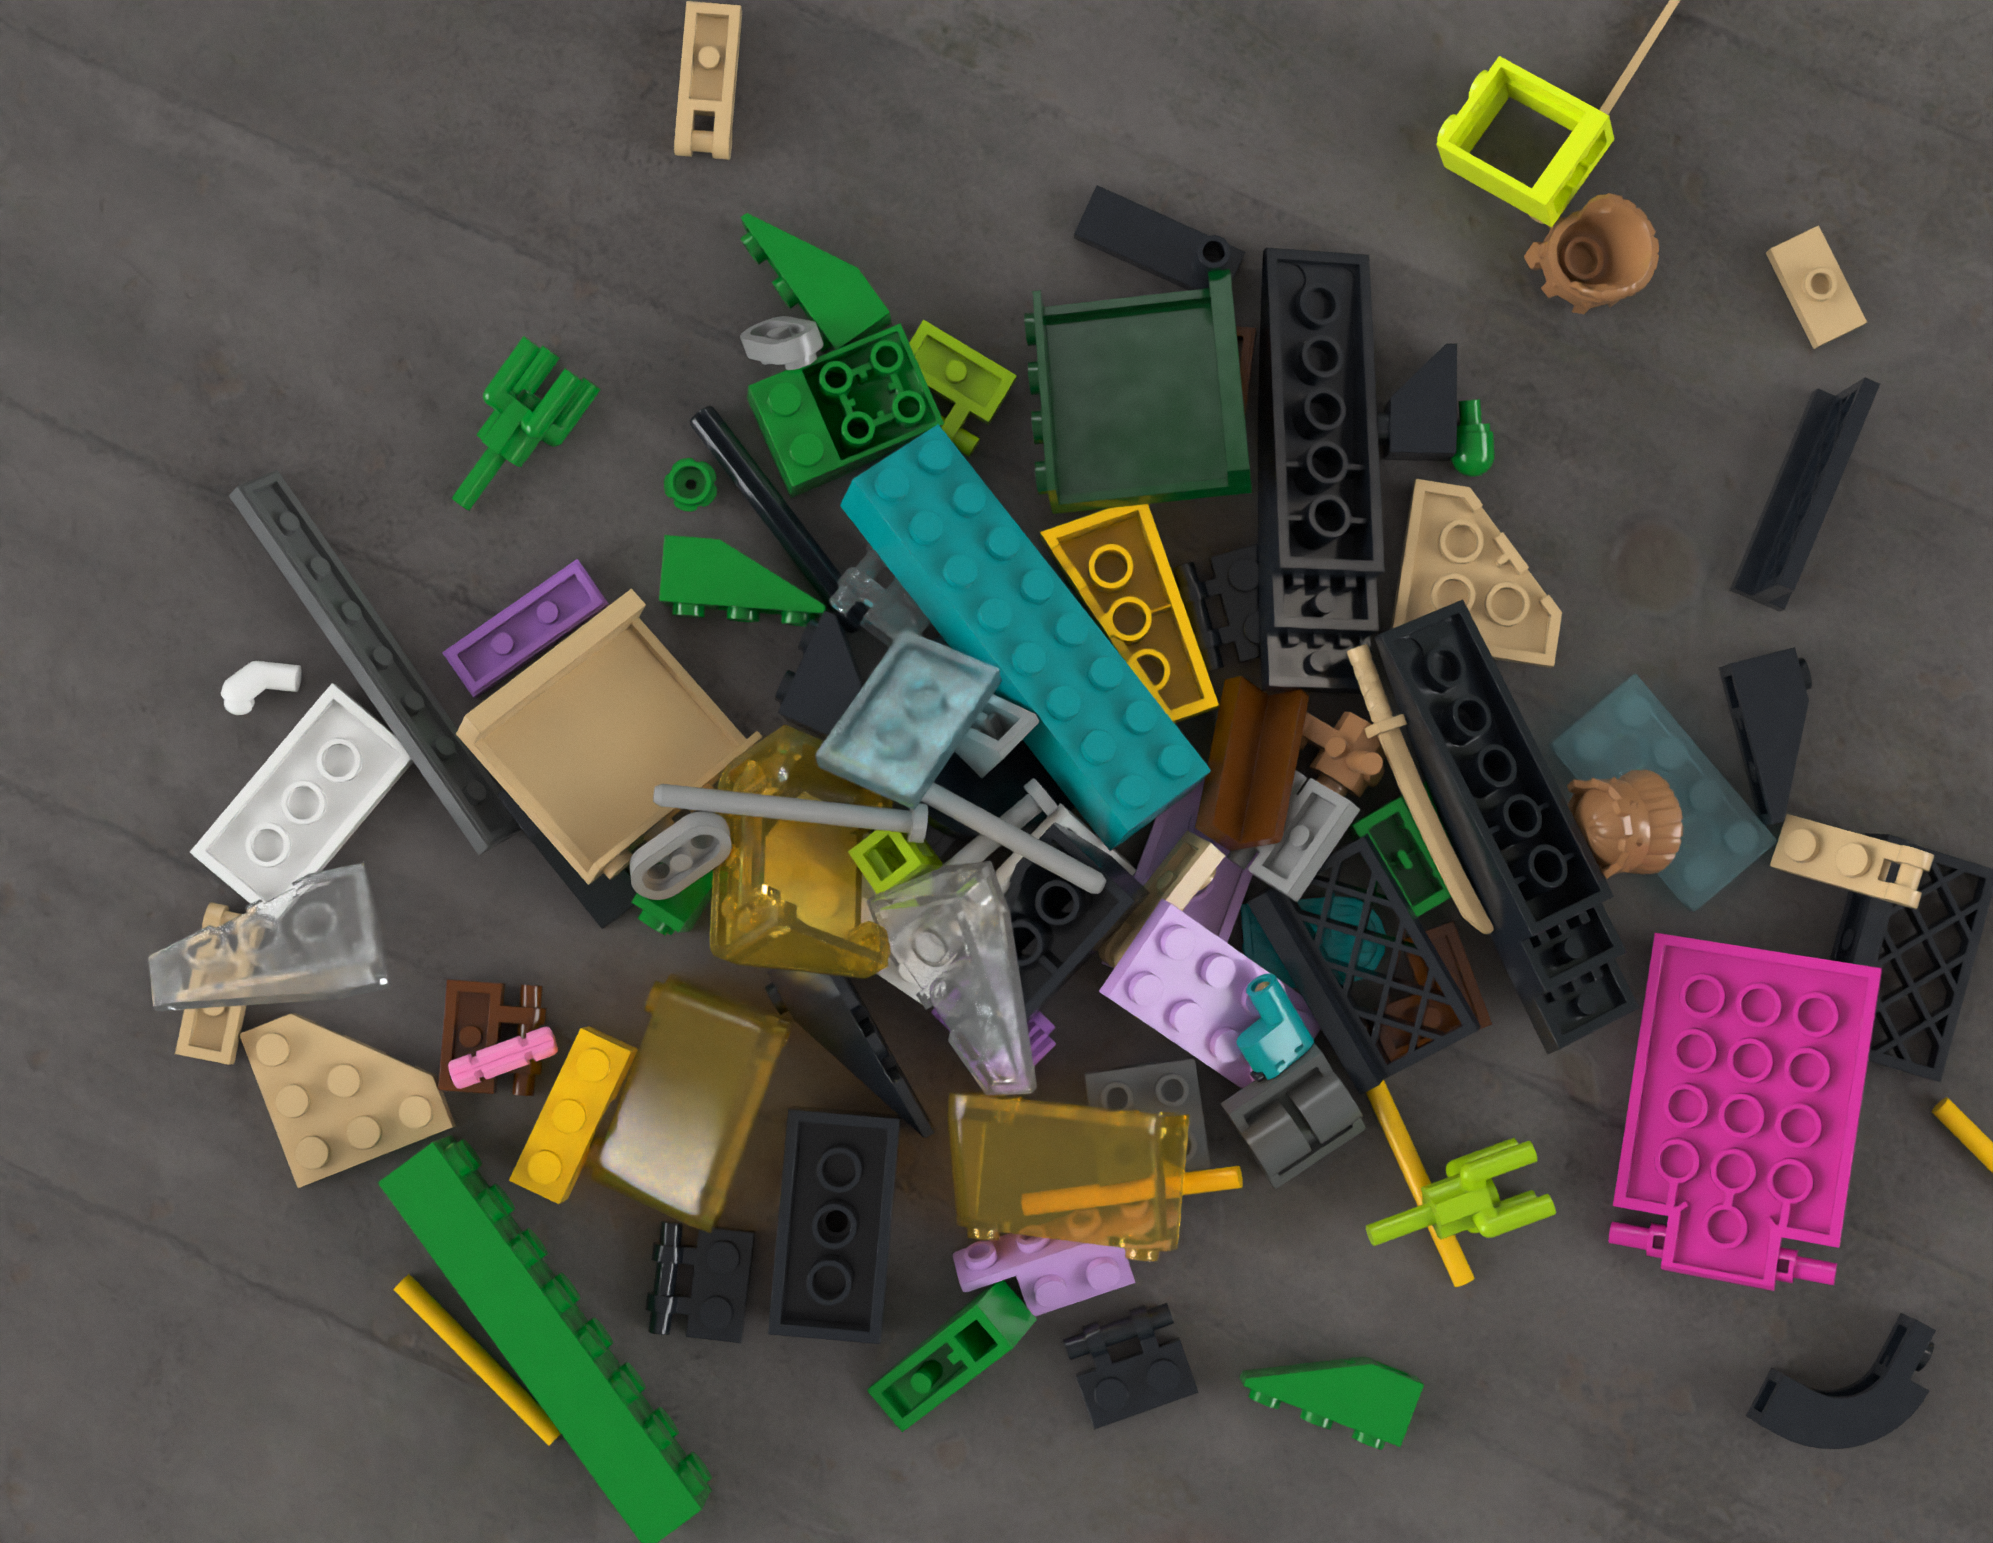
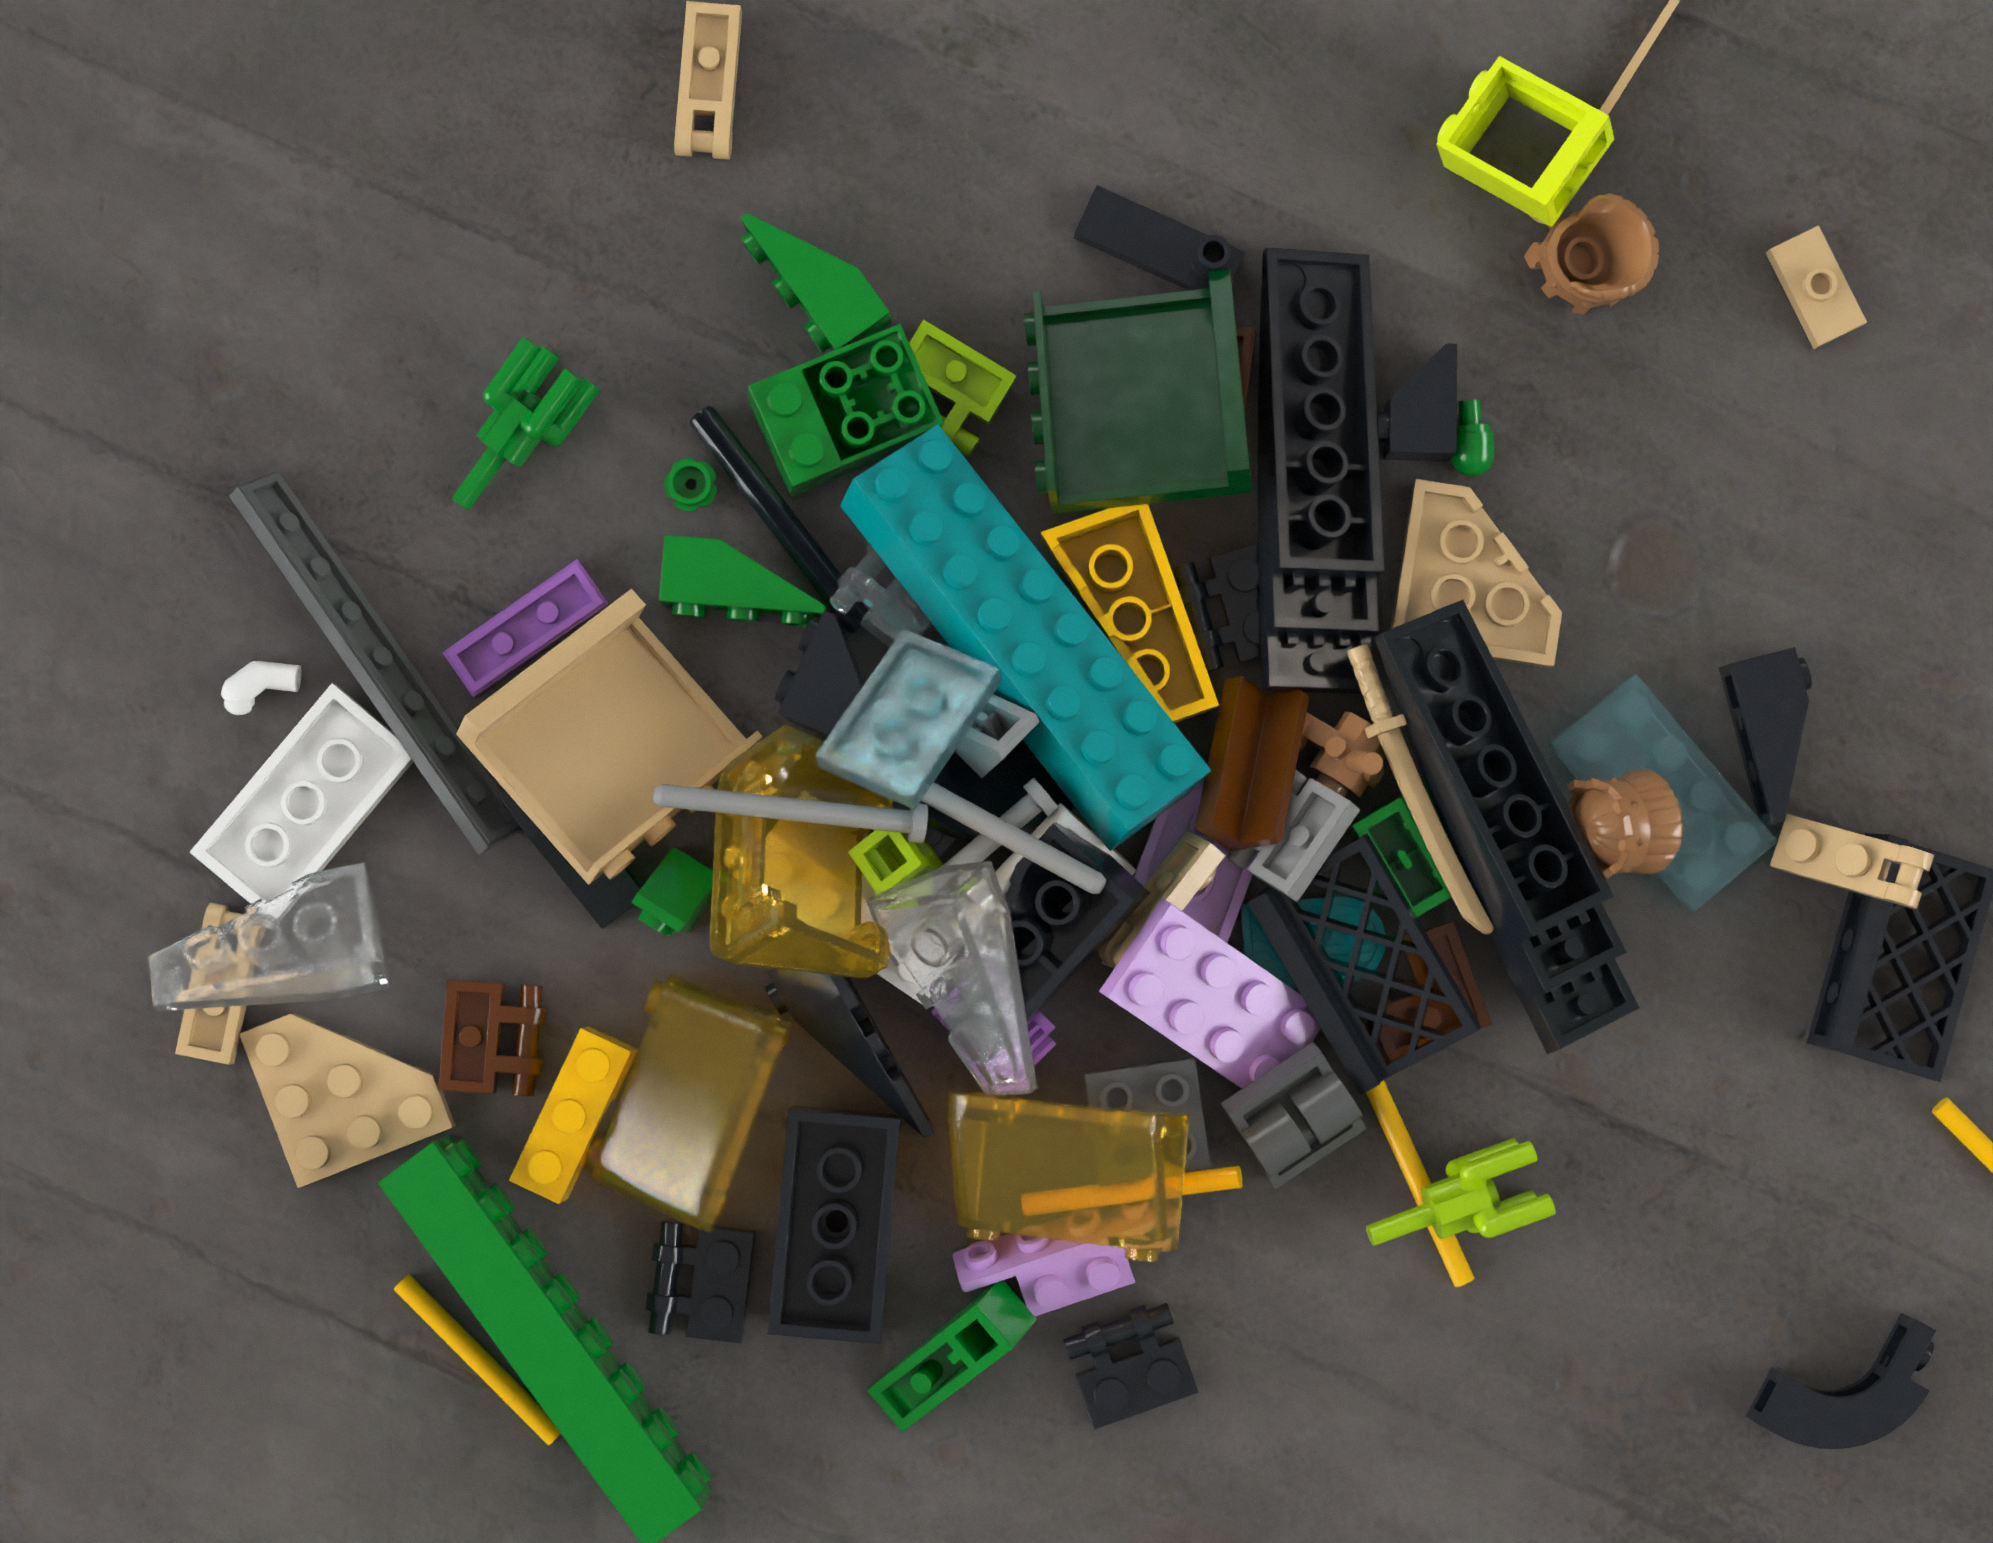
bright pink axle [448,1027,558,1089] -> none
light grey plate [629,811,732,900] -> none
light grey plate [740,316,824,370] -> none
teal piece [1236,973,1314,1082] -> none
green slope [1240,1356,1424,1450] -> none
dark pink plate [1609,933,1882,1291] -> none
black fence [1729,377,1880,612] -> none

